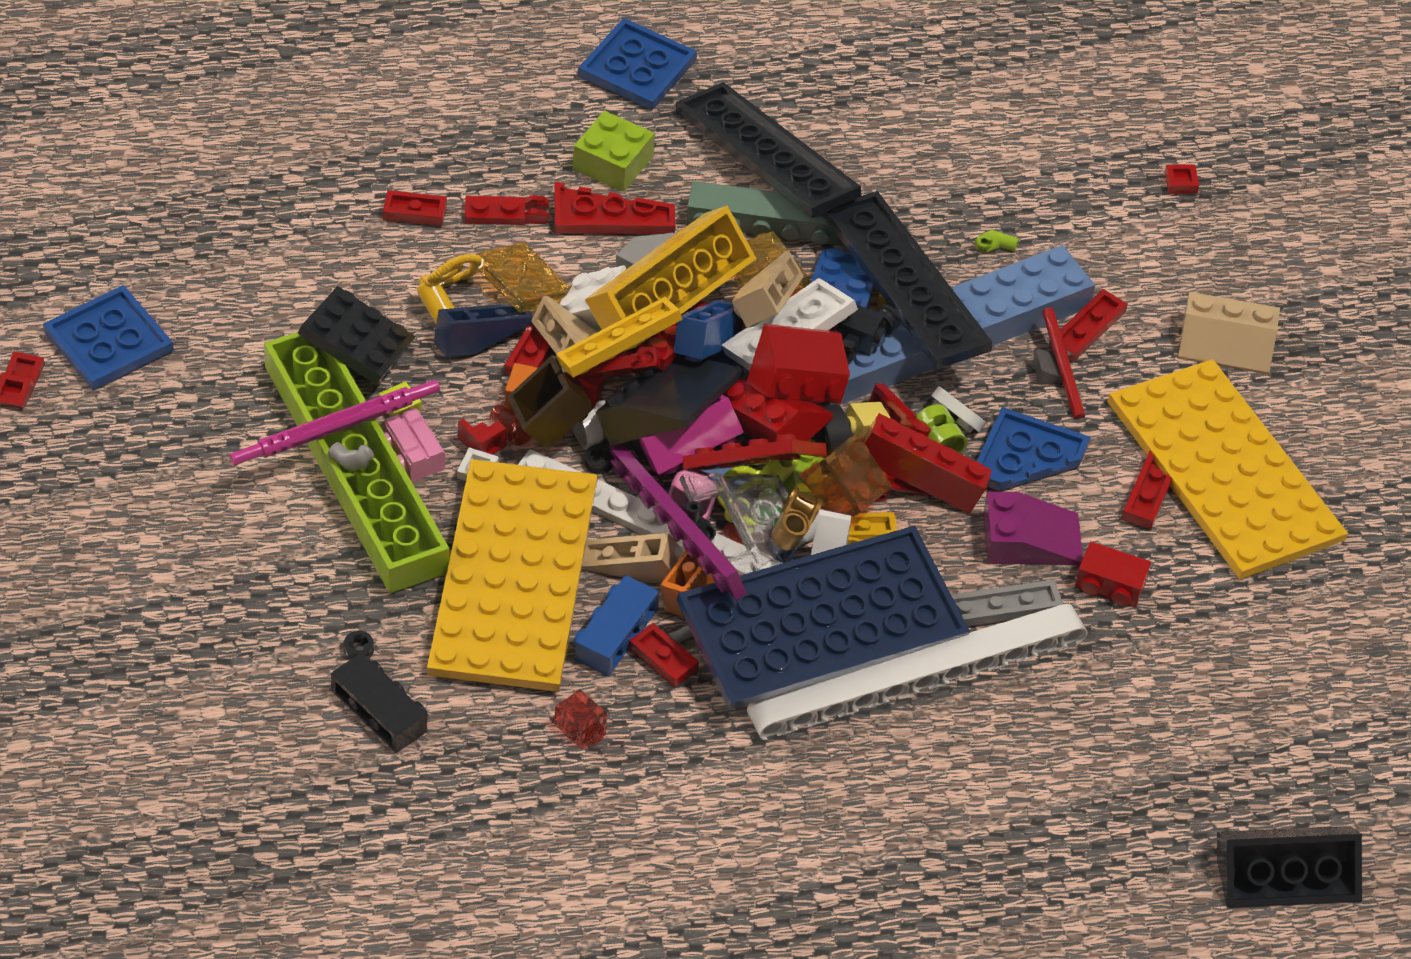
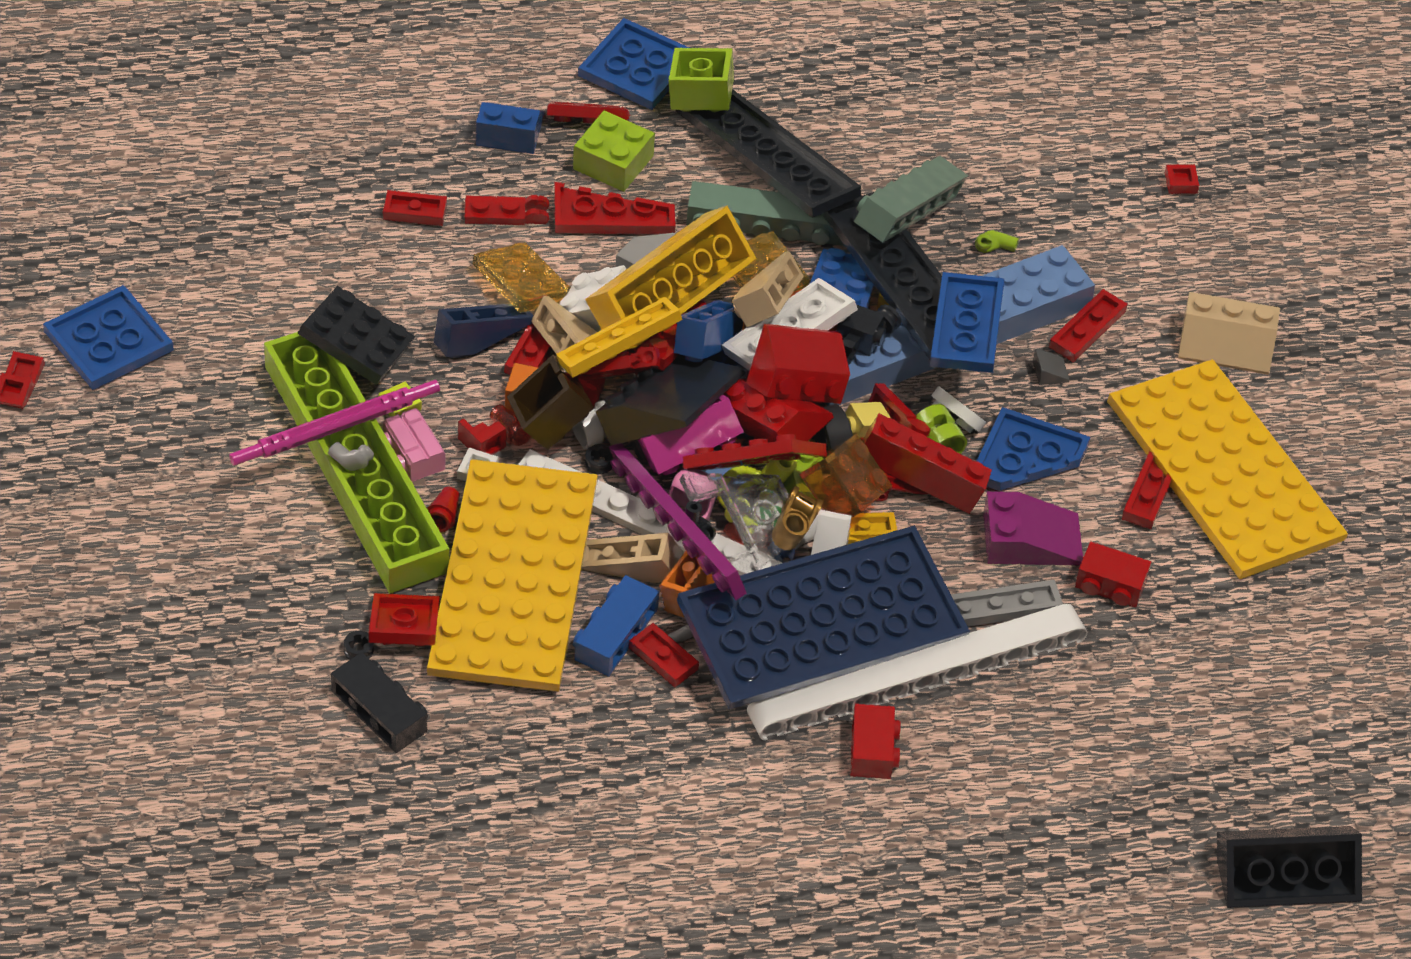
yellow piece [416,254,486,323] -> none
clear red brick [554,689,607,749] -> none
red bar [1042,308,1086,419] -> none
none -> red plate [369,593,440,646]
none -> red cone [427,487,460,532]
none -> blue slope [476,102,545,154]
none -> red hinge [547,101,631,124]
none -> lime brick [669,48,734,112]
none -> red brick [850,704,901,779]
none -> sand green brick [854,156,968,242]
none -> blue plate [930,272,1005,373]

